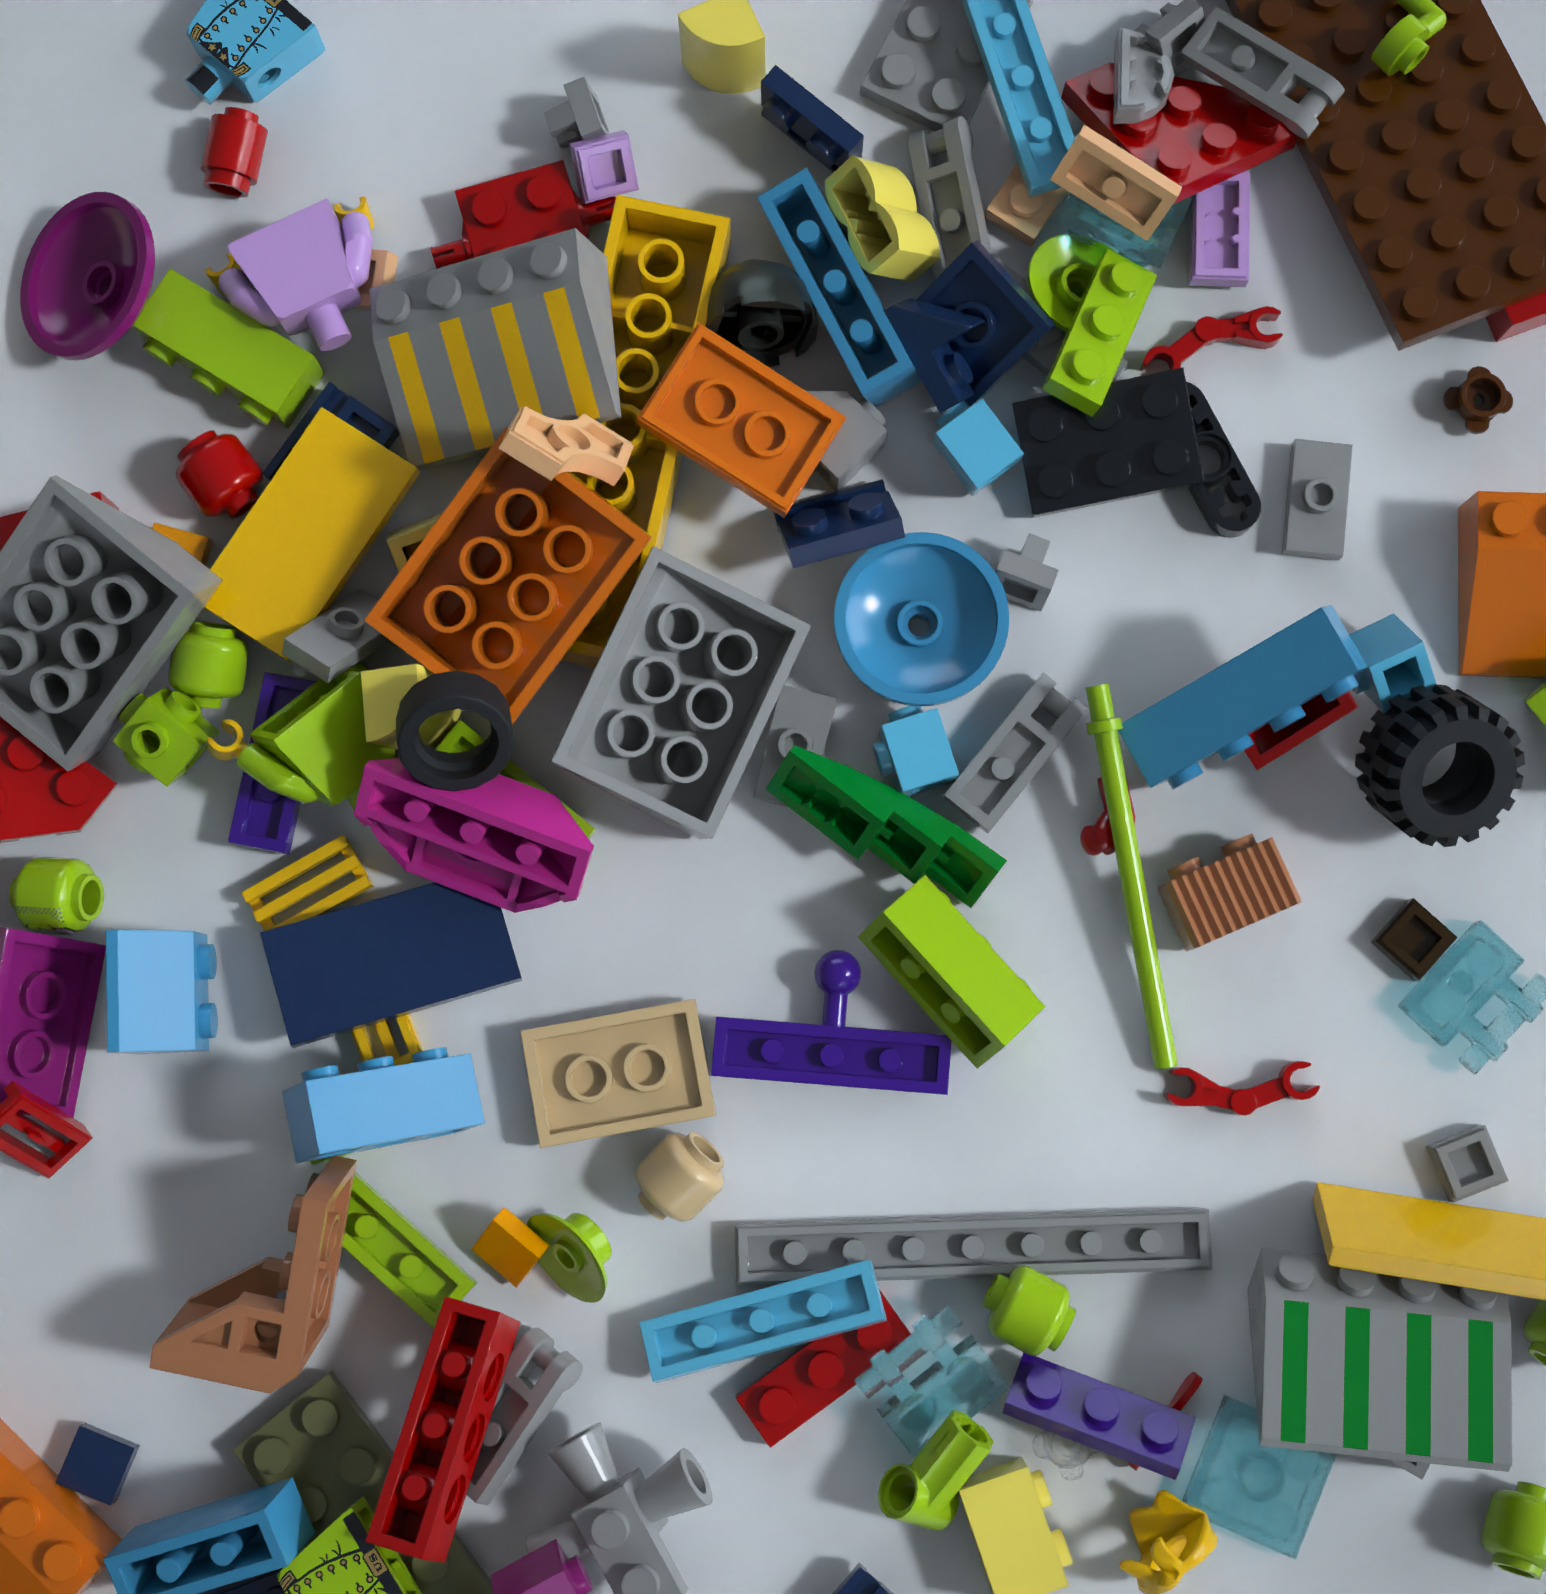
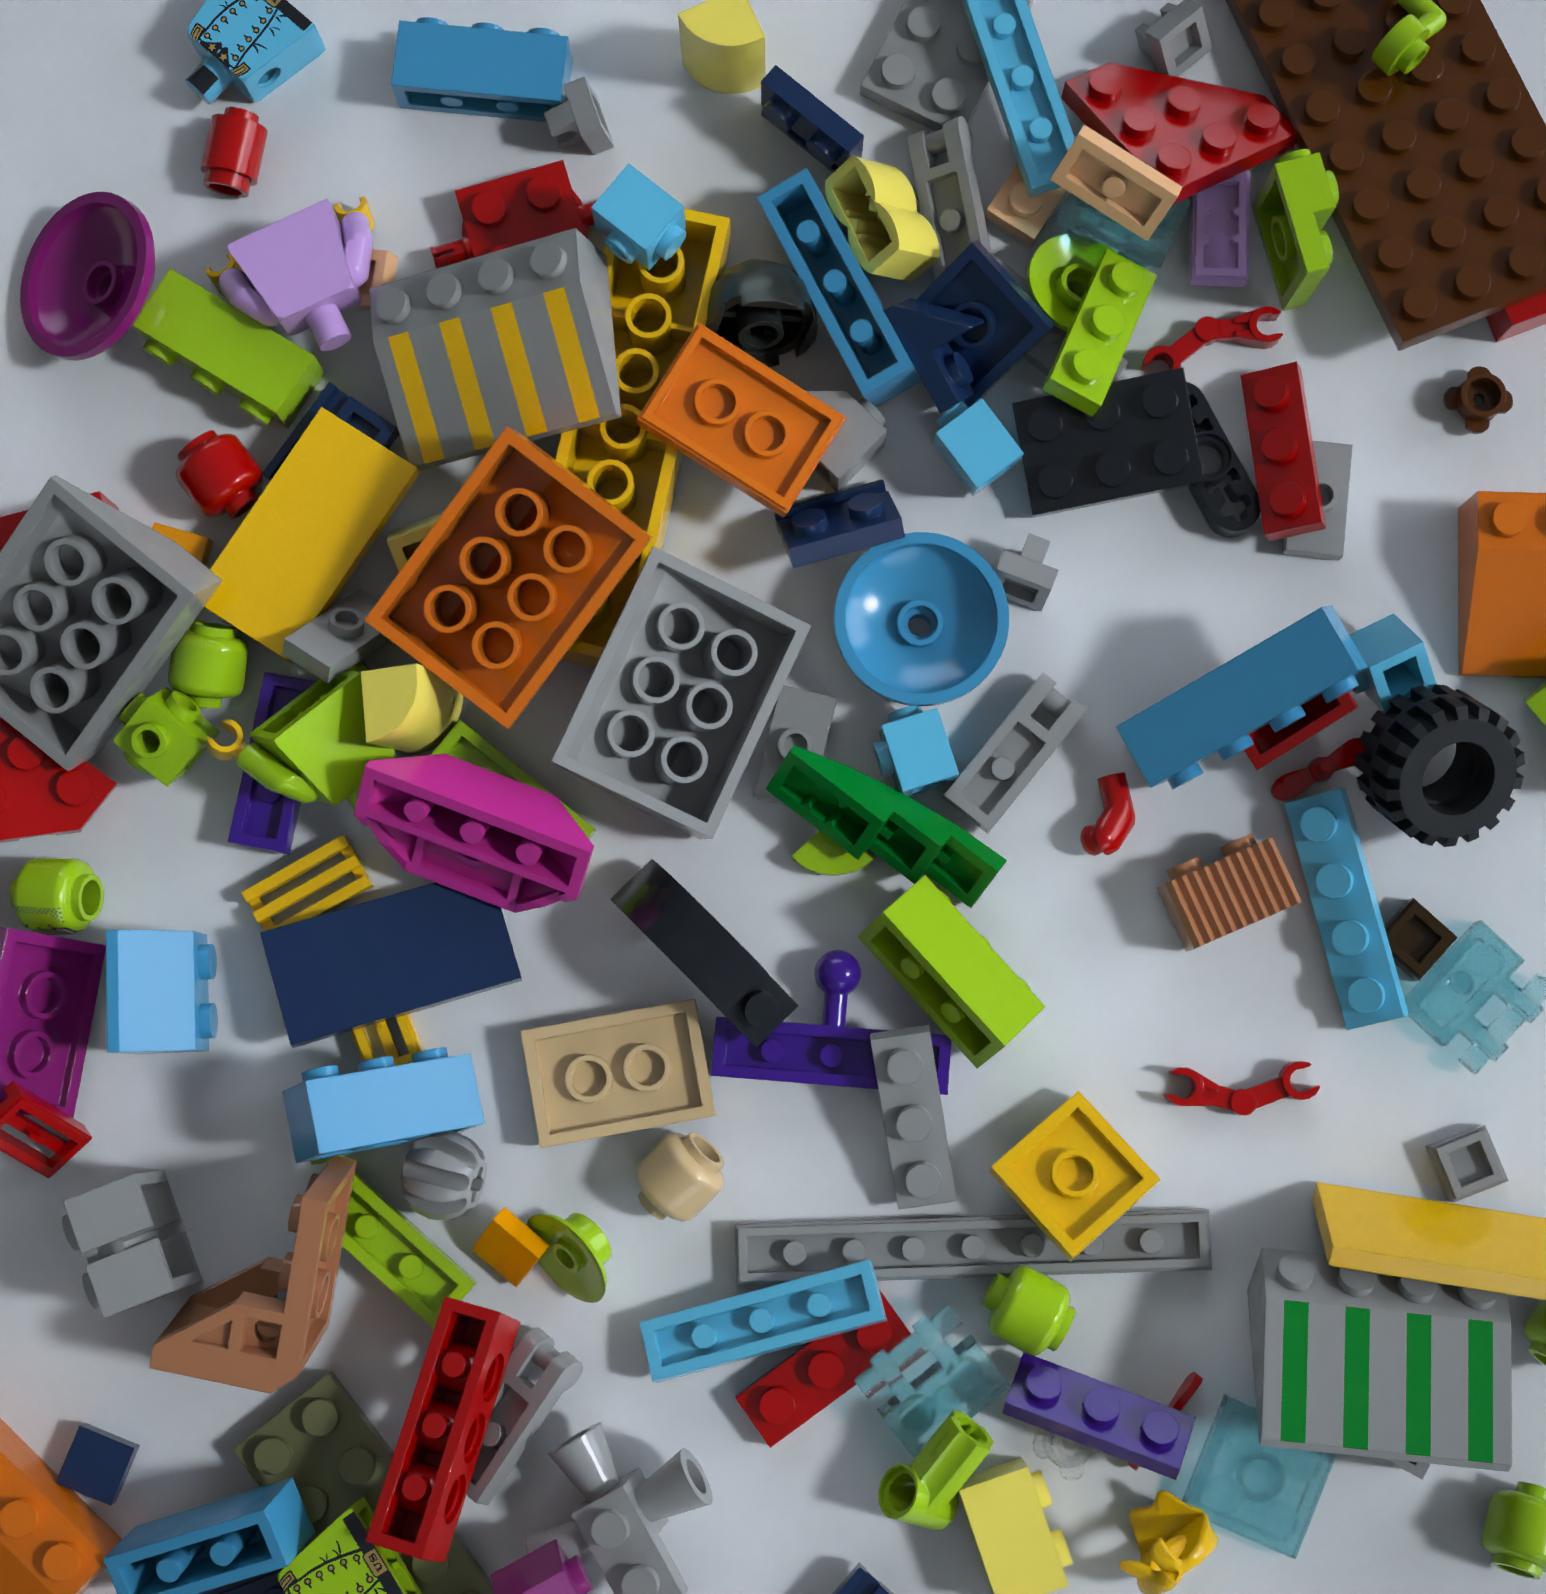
black tyre [396,671,514,792] -> none
light nougat tile [498,406,634,486] -> none
lavender tile [569,130,639,204] -> none
lime bar [1085,683,1178,1069] -> none
light grey tile [1113,27,1174,124] -> none
light grey plate [1181,6,1345,139] -> none
none -> light grey piece [62,1170,203,1318]
none -> dark azure brick [391,17,573,122]
none -> light grey piece [401,1132,486,1220]
none -> medium azure brick [591,163,687,270]
none -> black arch [610,859,799,1048]
none -> lime tile [791,831,874,876]
none -> light grey plate [870,1025,957,1210]
none -> yellow plate [989,1091,1161,1262]
none -> red plate [1240,361,1326,542]
none -> lime plate [1252,149,1339,311]
none -> red piece [1271,738,1365,801]
none -> medium azure plate [1284,788,1409,1030]

